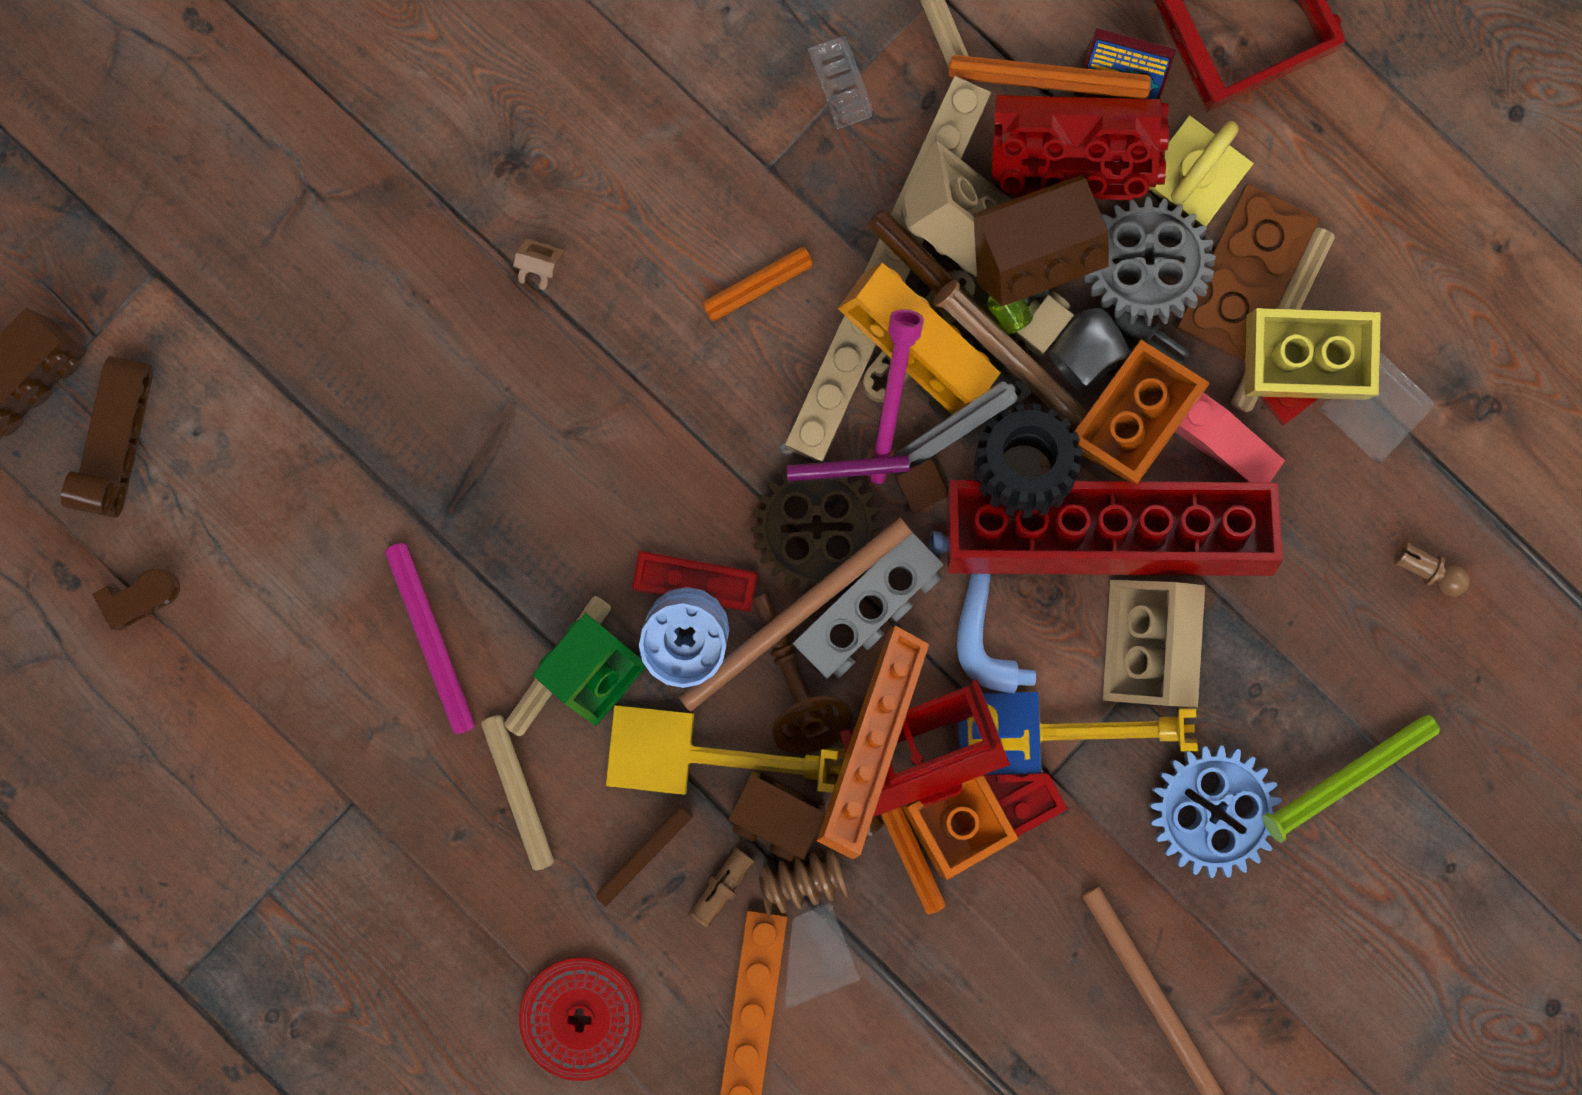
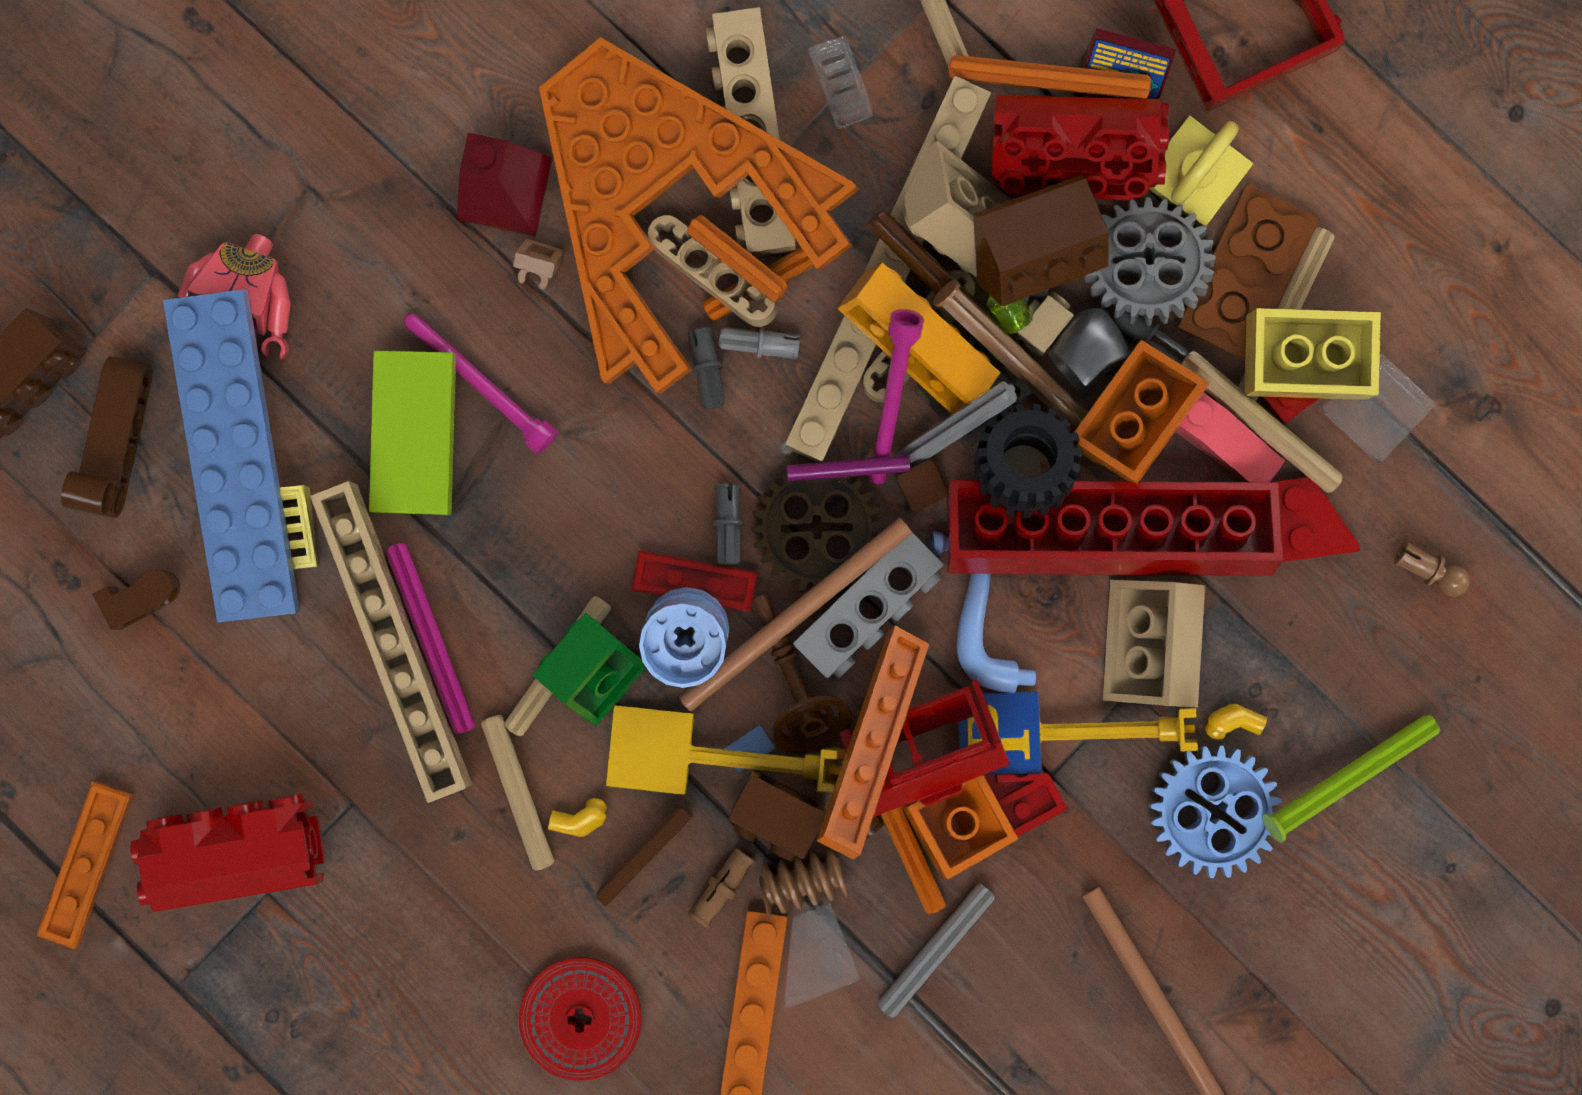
none -> orange tile [36,781,134,949]
none -> red brick [130,793,324,912]
none -> medium blue plate [163,289,300,623]
none -> coral torso [178,234,291,359]
none -> light yellow slope [280,485,319,570]
none -> tan brick [310,481,473,803]
none -> lime tile [369,351,456,515]
none -> dark pink piece [404,313,559,455]
none -> dark red slope [457,133,553,237]
none -> orange wing [539,37,860,394]
none -> yellow arm [548,798,607,837]
none -> tan beam [648,215,777,327]
none -> orange axle [687,215,788,302]
none -> dark grey axle [688,327,725,409]
none -> tan brick [706,7,795,258]
none -> dark grey axle [712,483,744,565]
none -> light grey axle [719,326,800,360]
none -> medium blue sticker [724,725,776,773]
none -> light grey axle [878,883,995,1018]
none -> tan axle [1181,351,1343,493]
none -> yellow arm [1205,704,1267,740]
none -> red wing [1270,477,1361,562]

